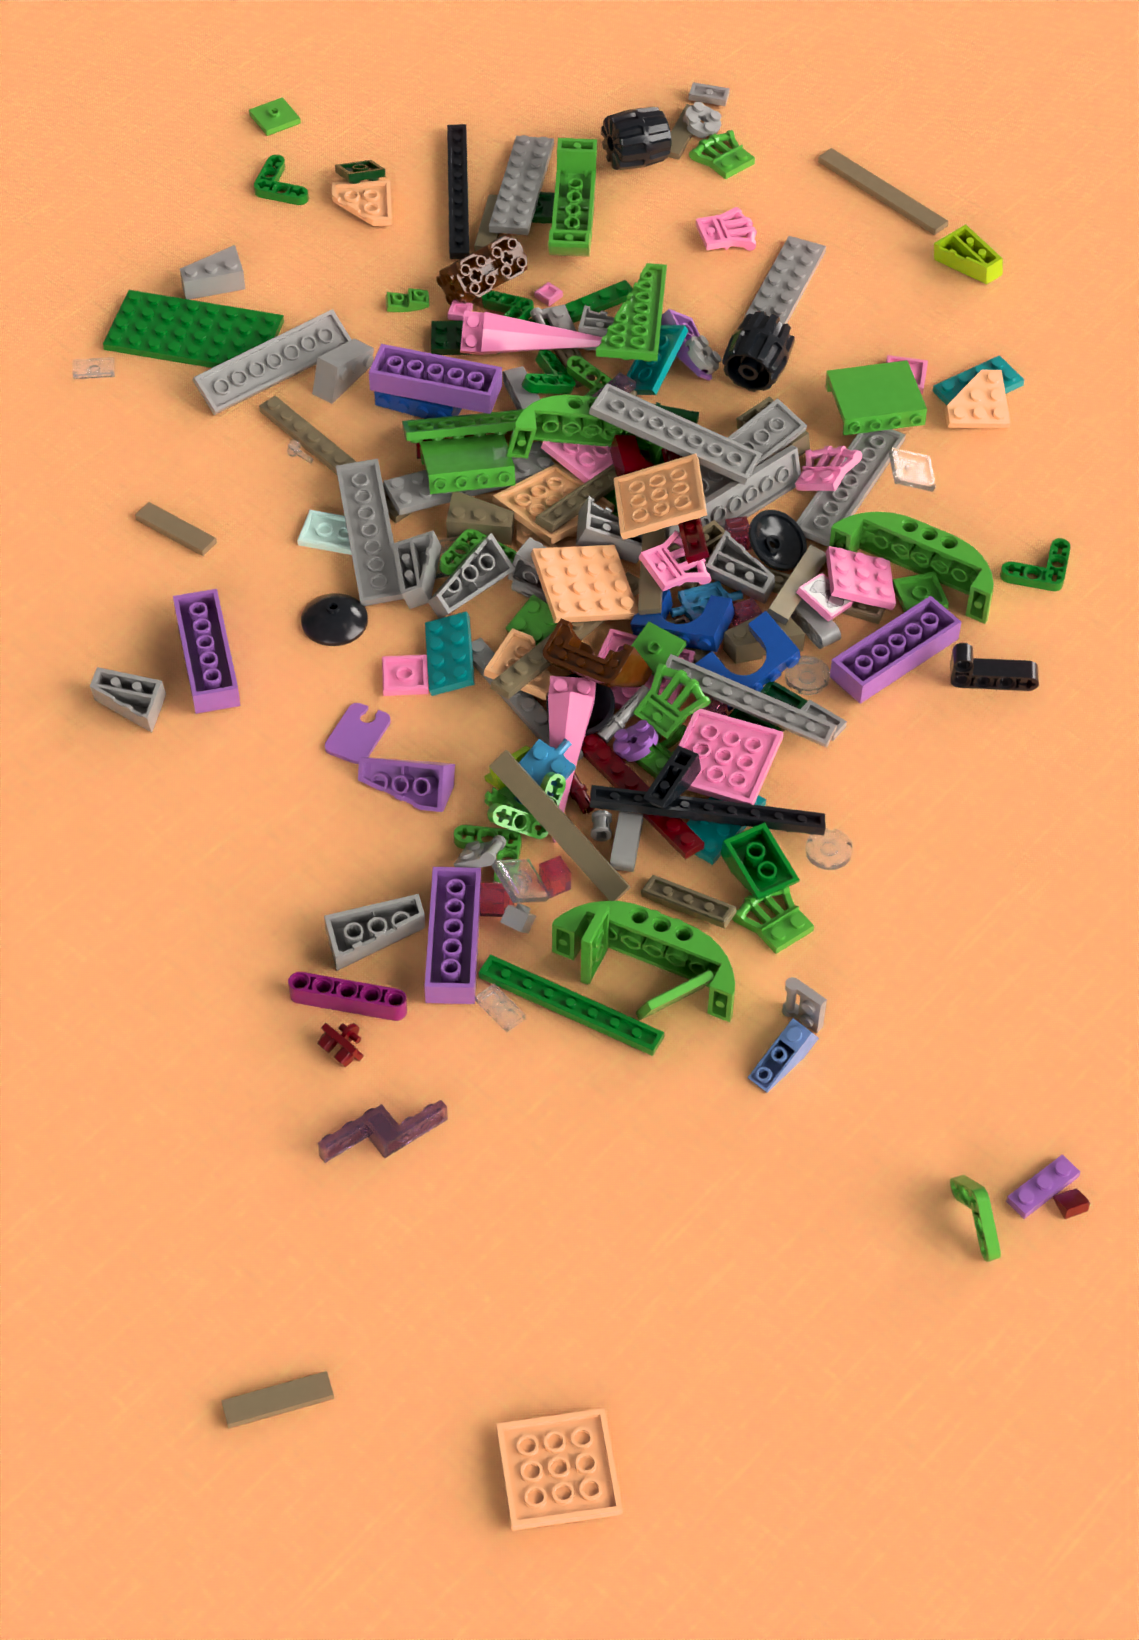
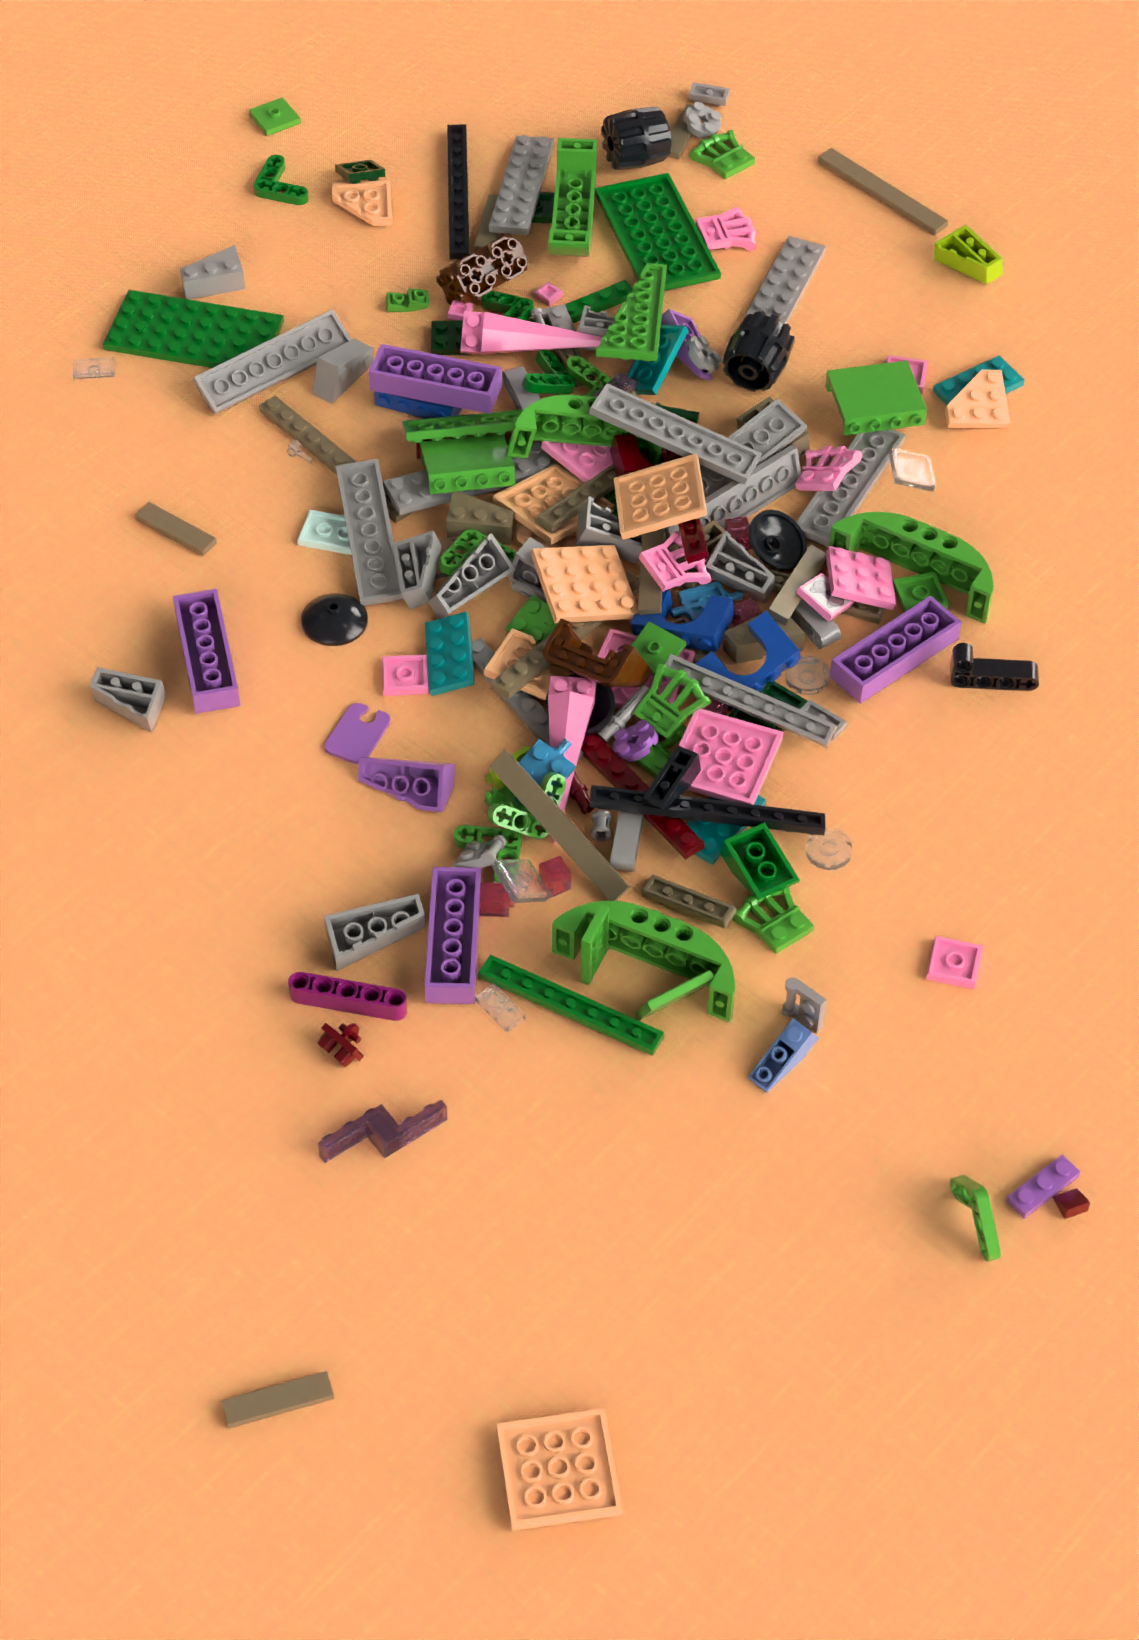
light grey plate [500,903,536,933] -> none
green beam [1000,538,1071,591] -> none
none -> green plate [595,173,721,291]
none -> bright pink tile [926,936,983,989]

